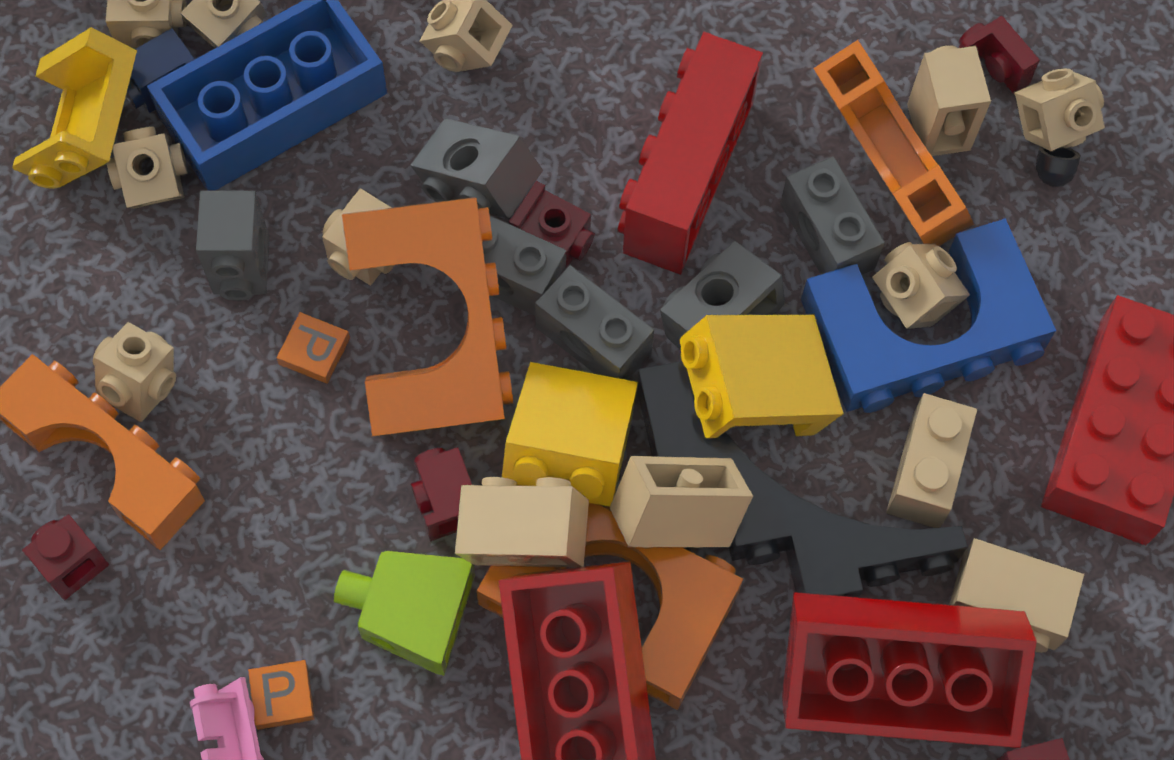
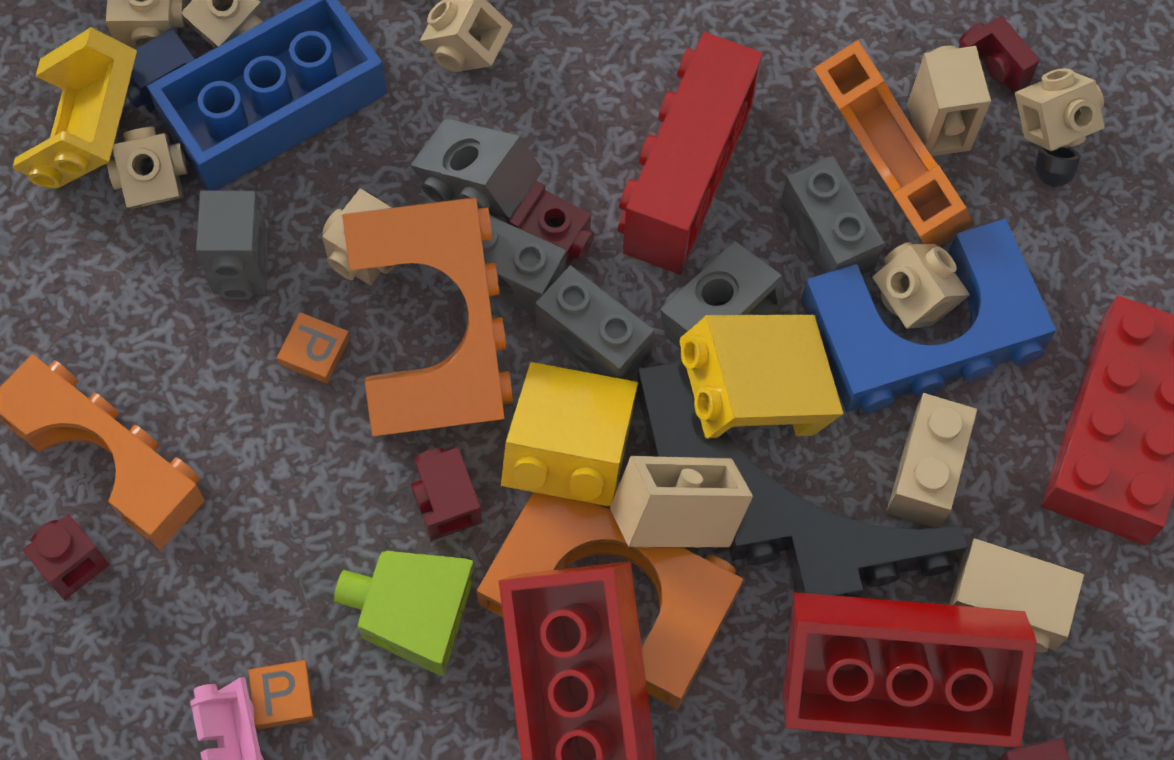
tan brick [93,322,176,422] -> none
tan brick [455,477,589,568] -> none

